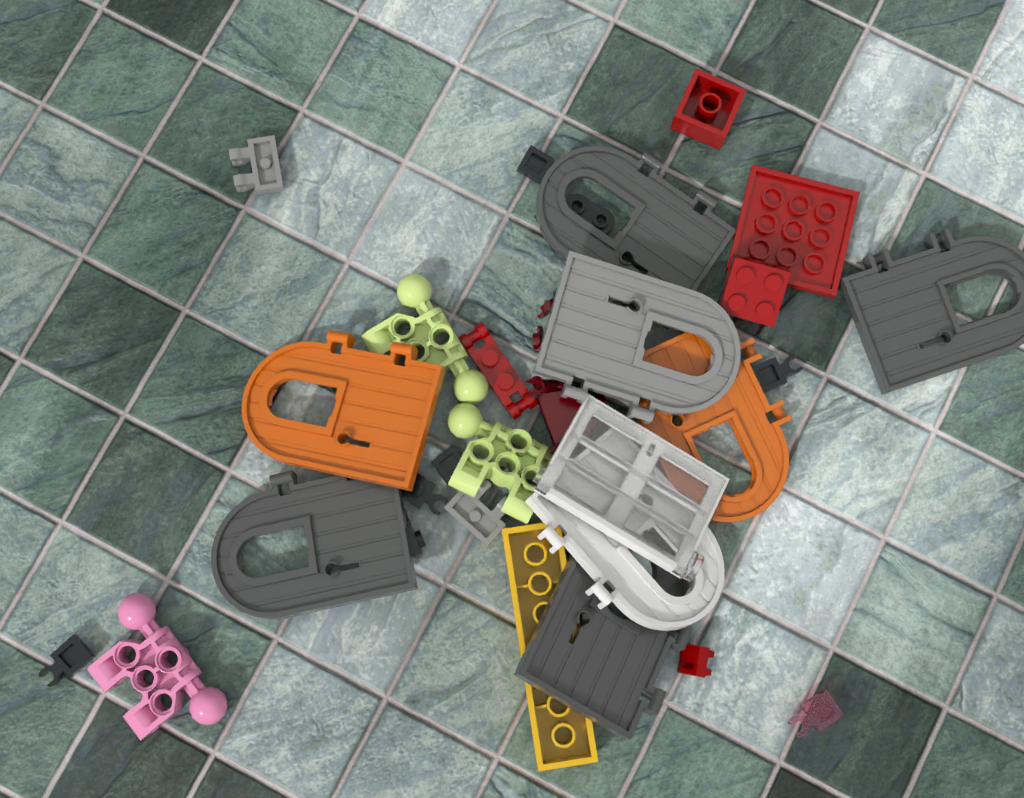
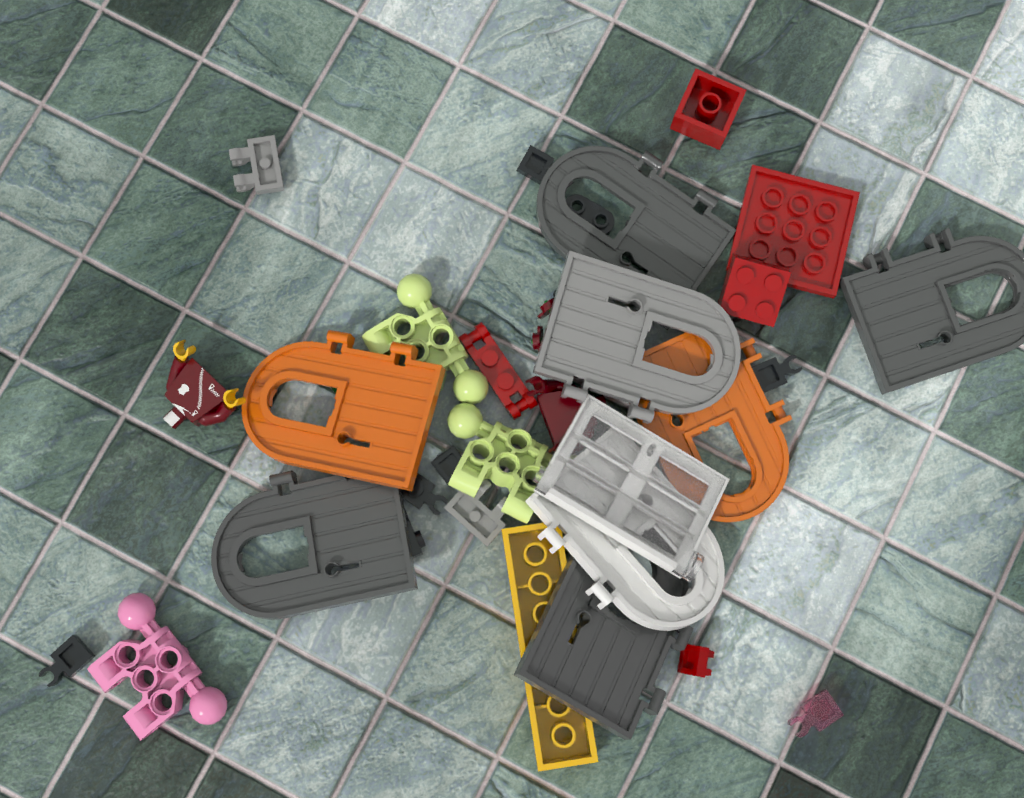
none -> dark red torso [163,339,246,429]

